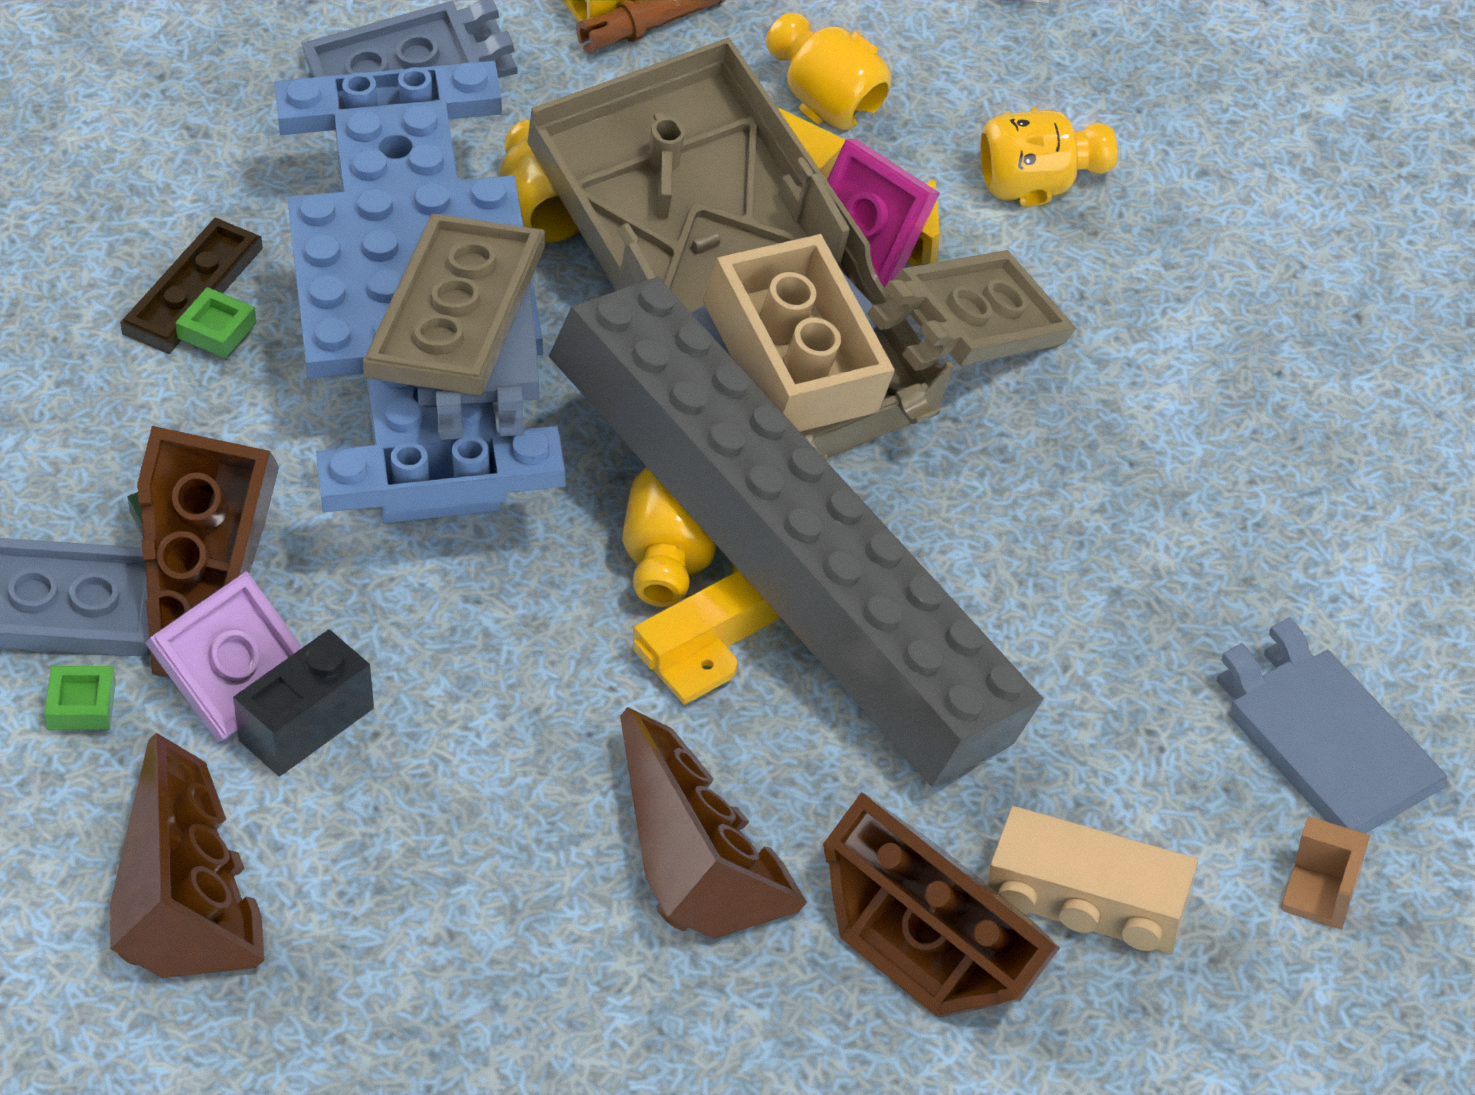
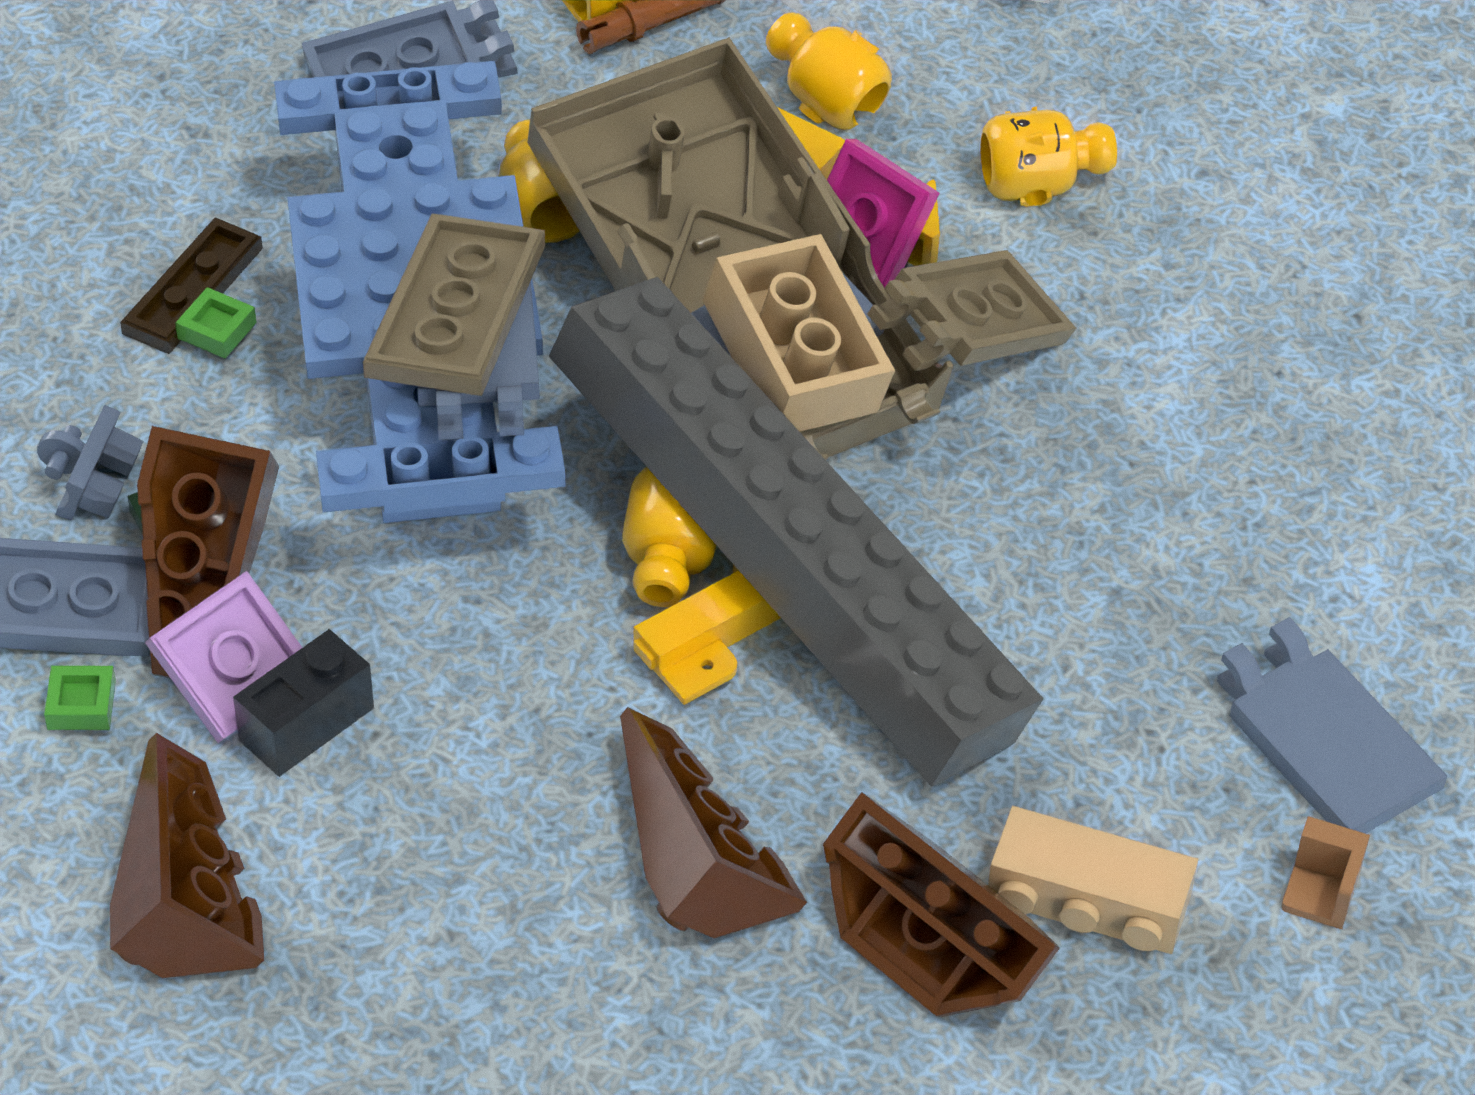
none -> sand blue hips [37,405,144,520]

